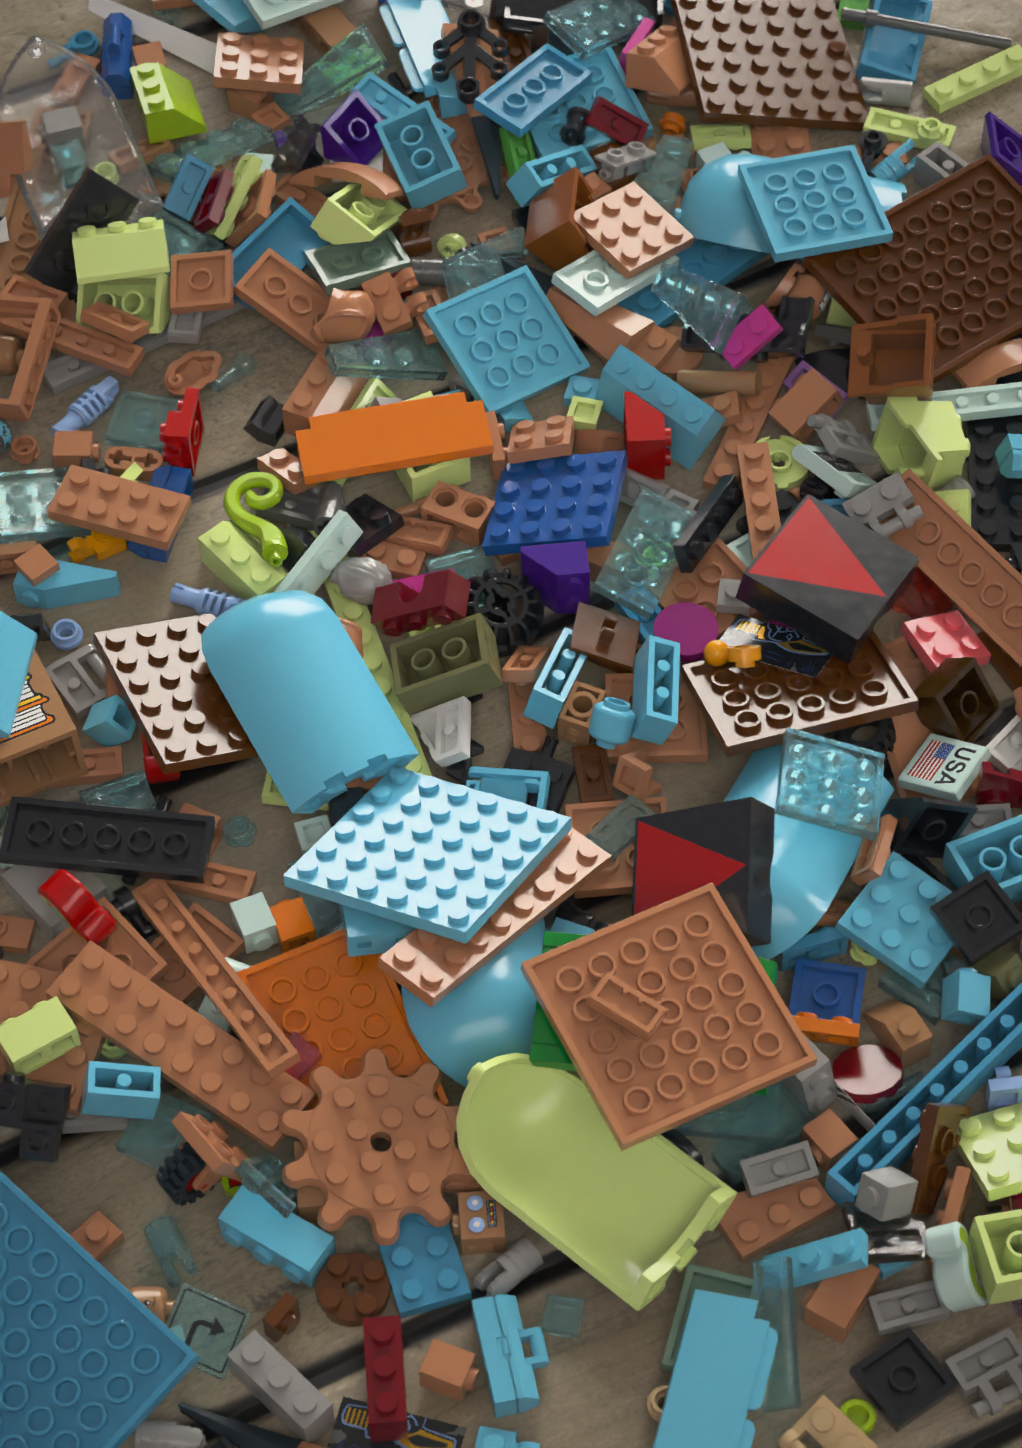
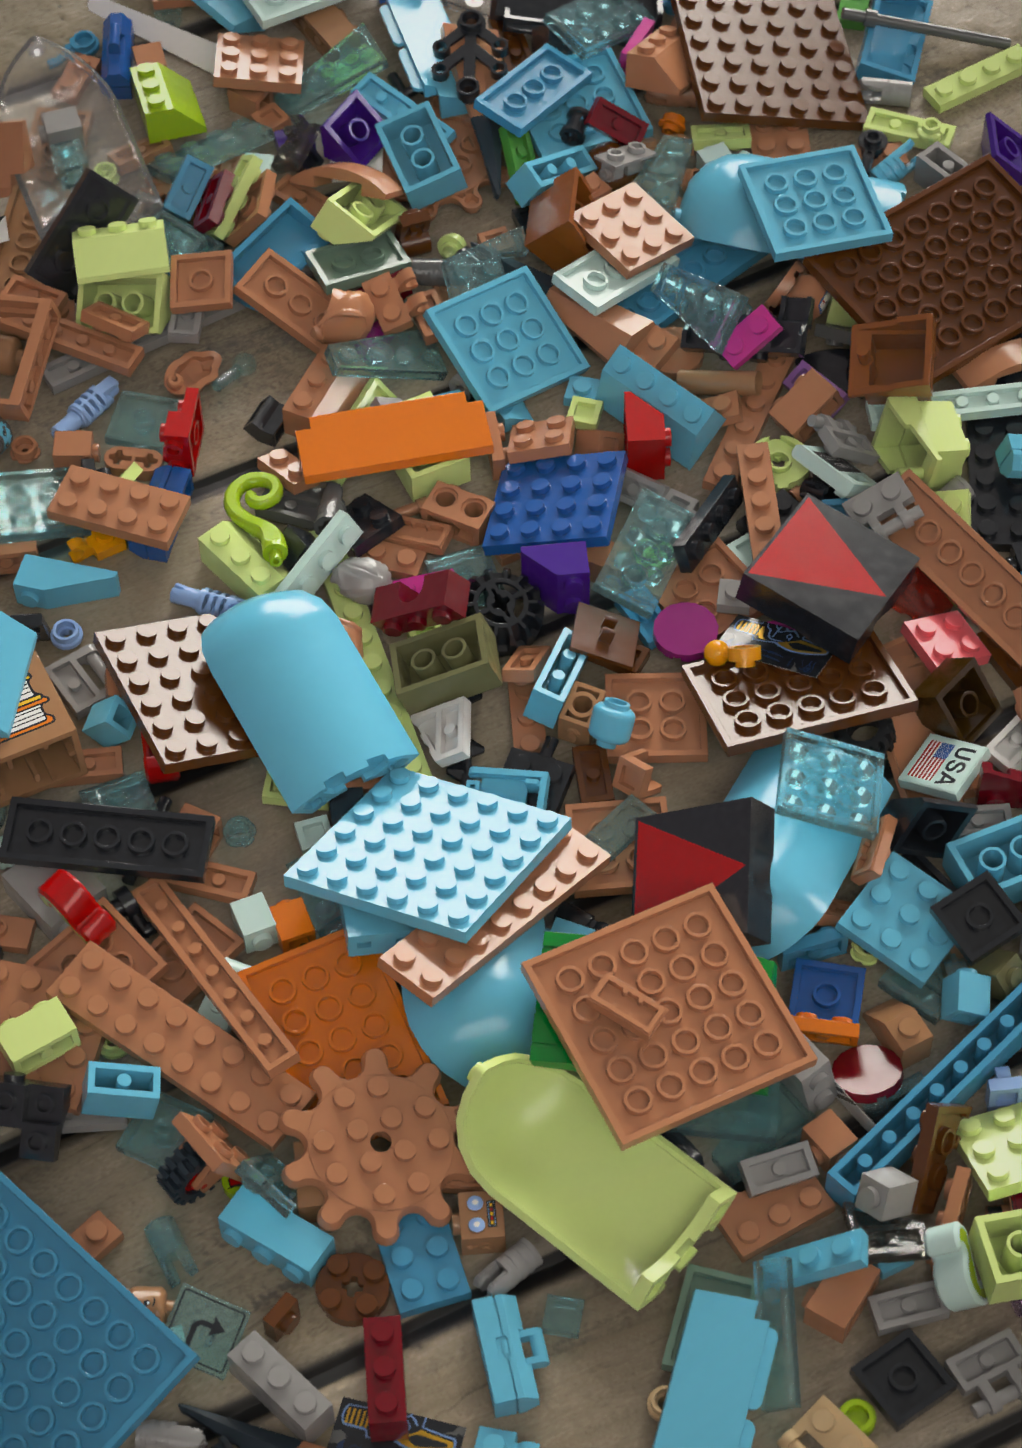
nougat tile [13,544,60,587] -> none
clear pink tile [285,1031,322,1081] -> none
nougat brick [419,1338,480,1402] -> none
medium azure brick [631,635,680,745] -> none

